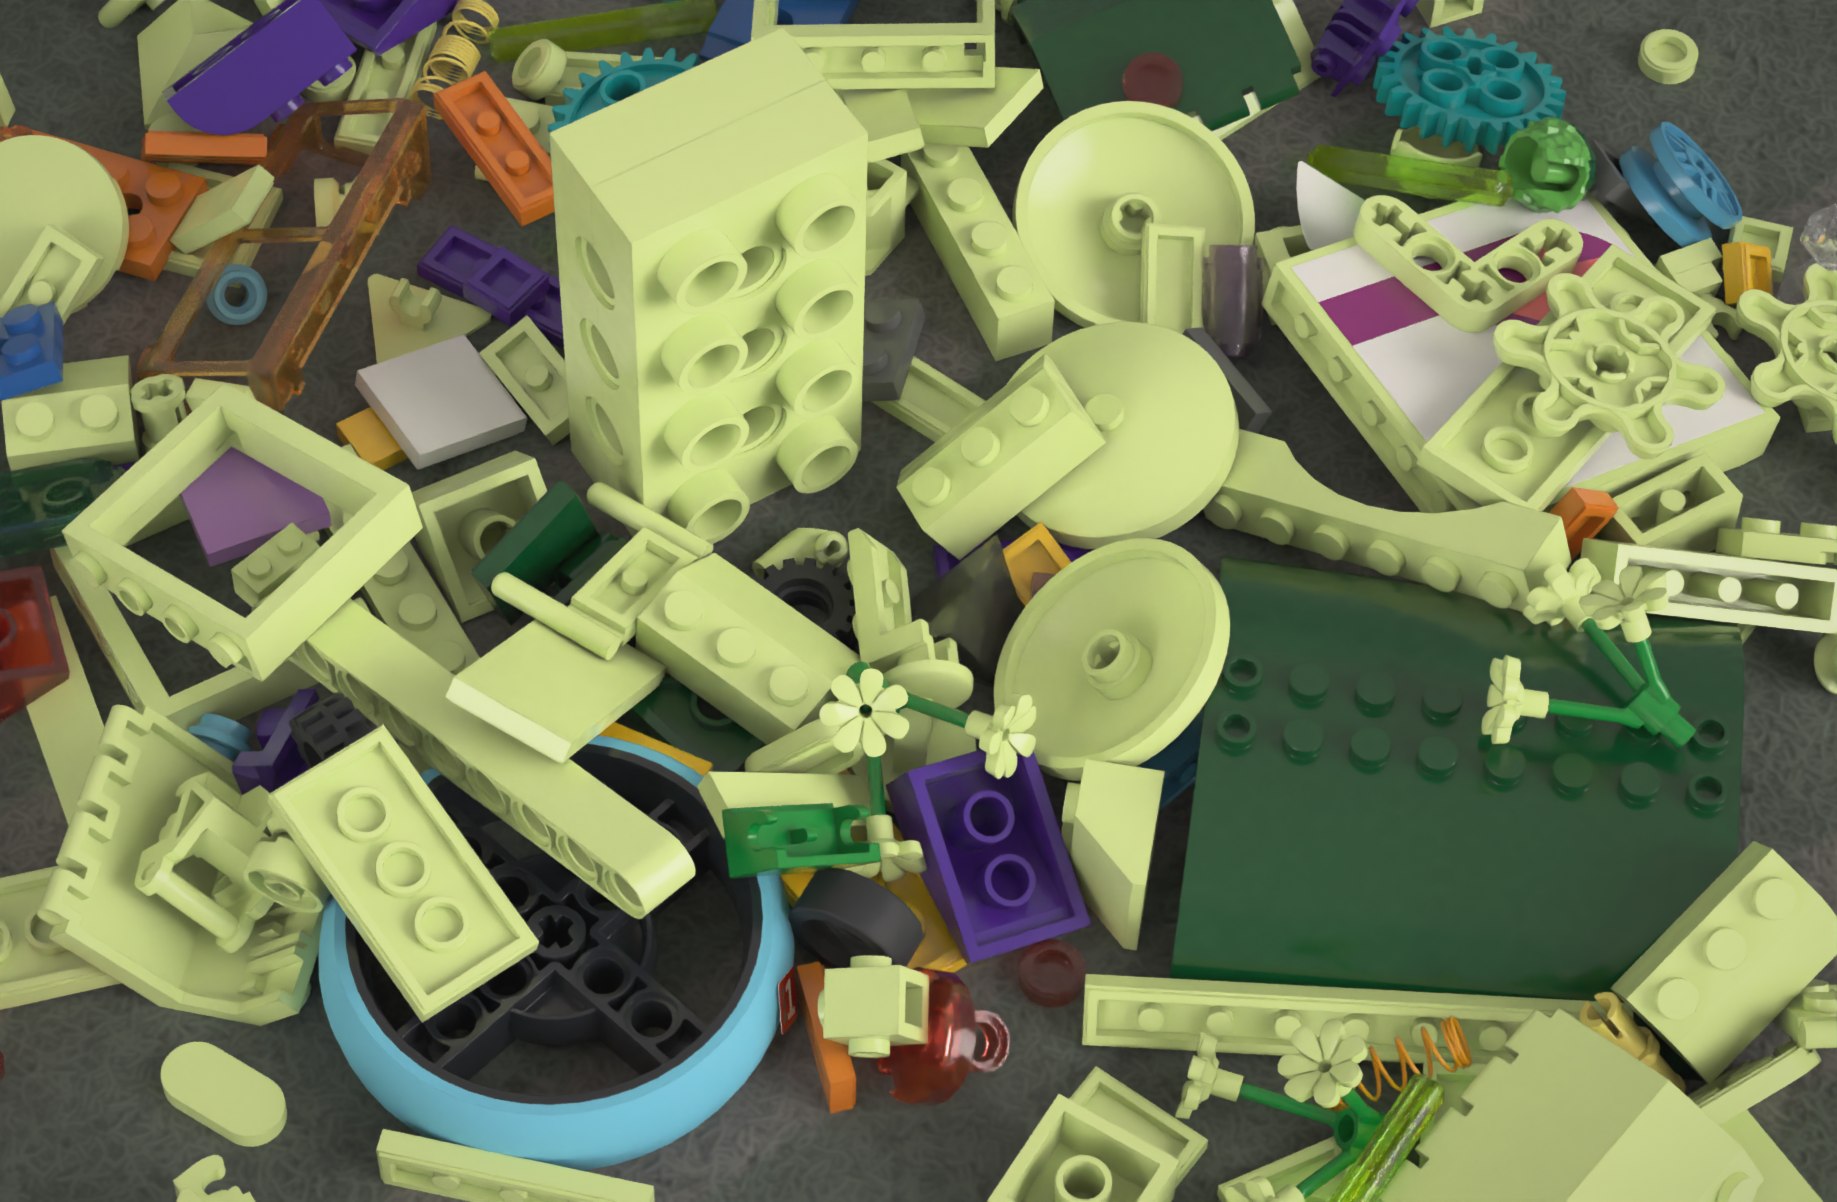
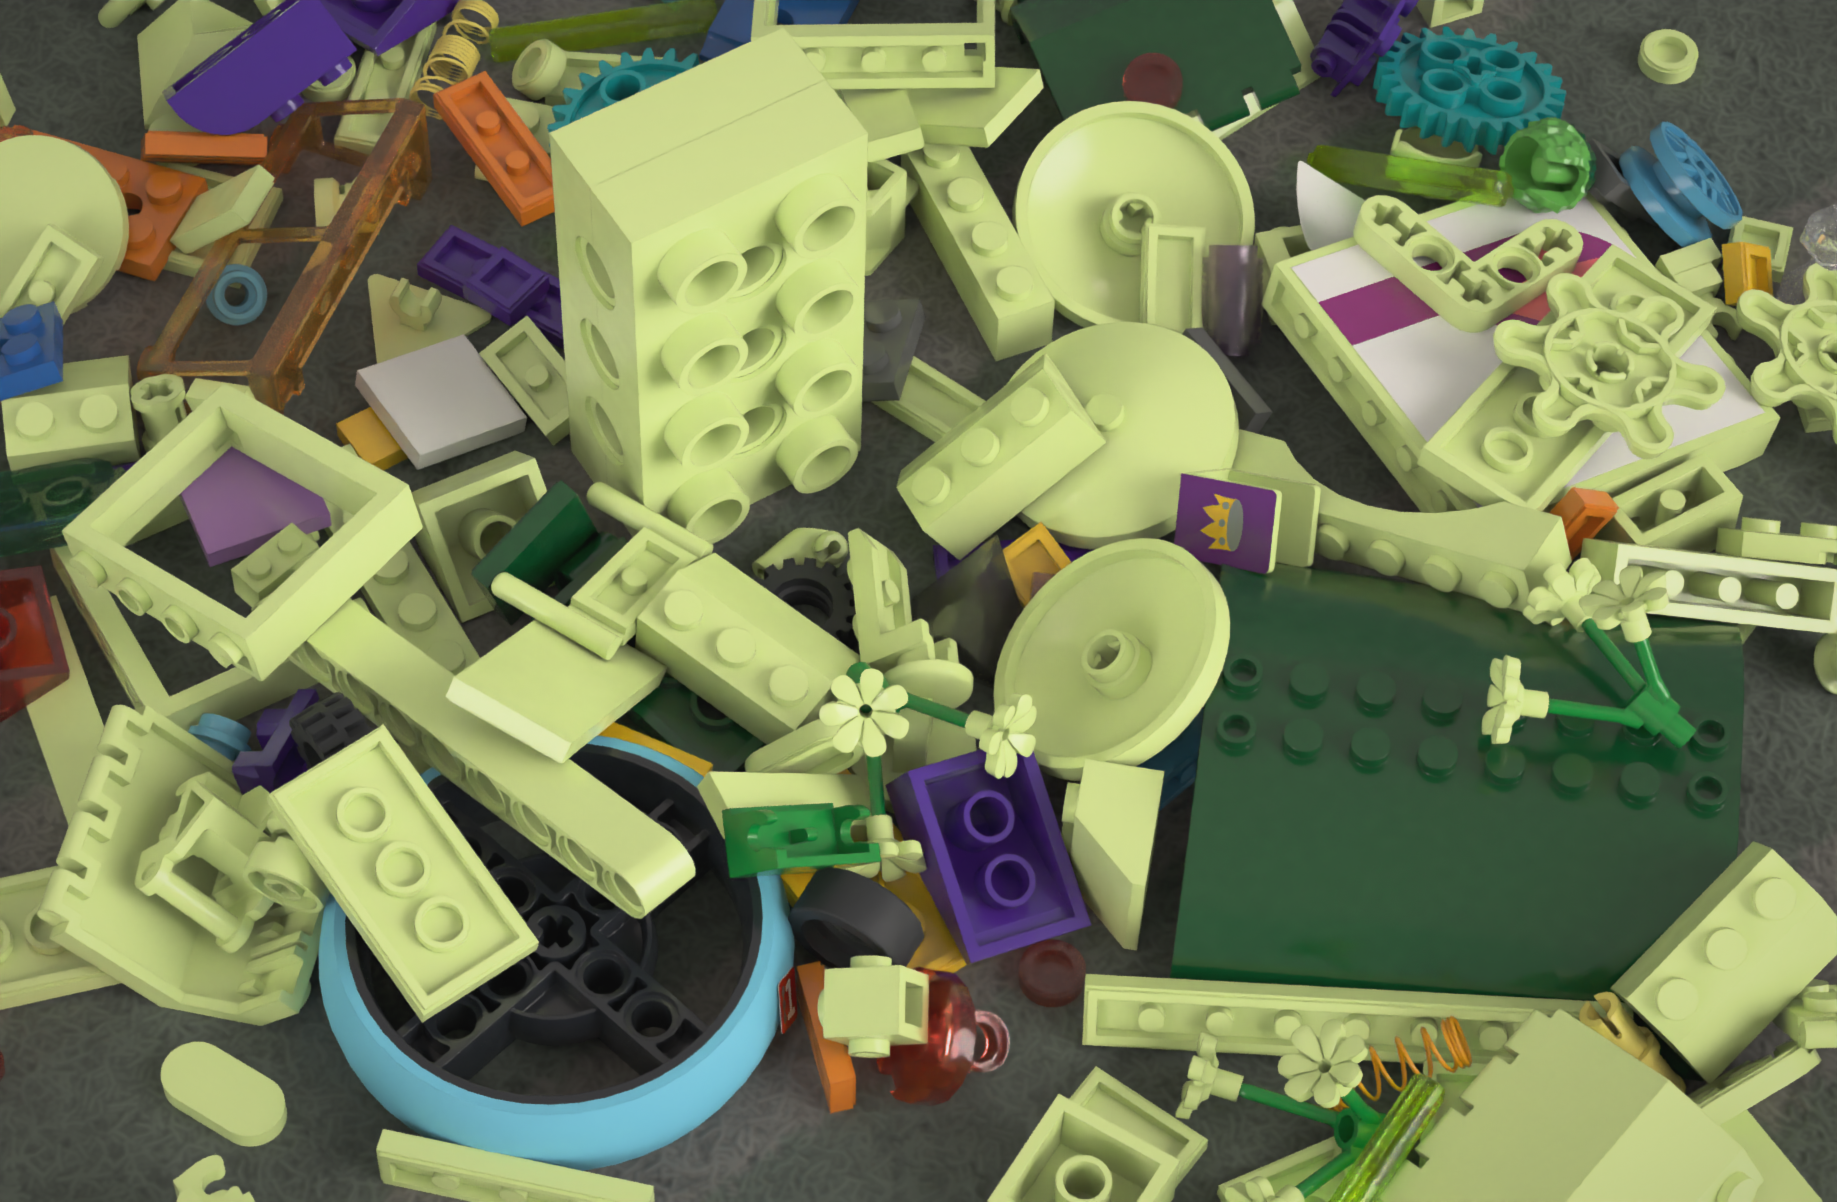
none -> piece [1174,468,1321,574]

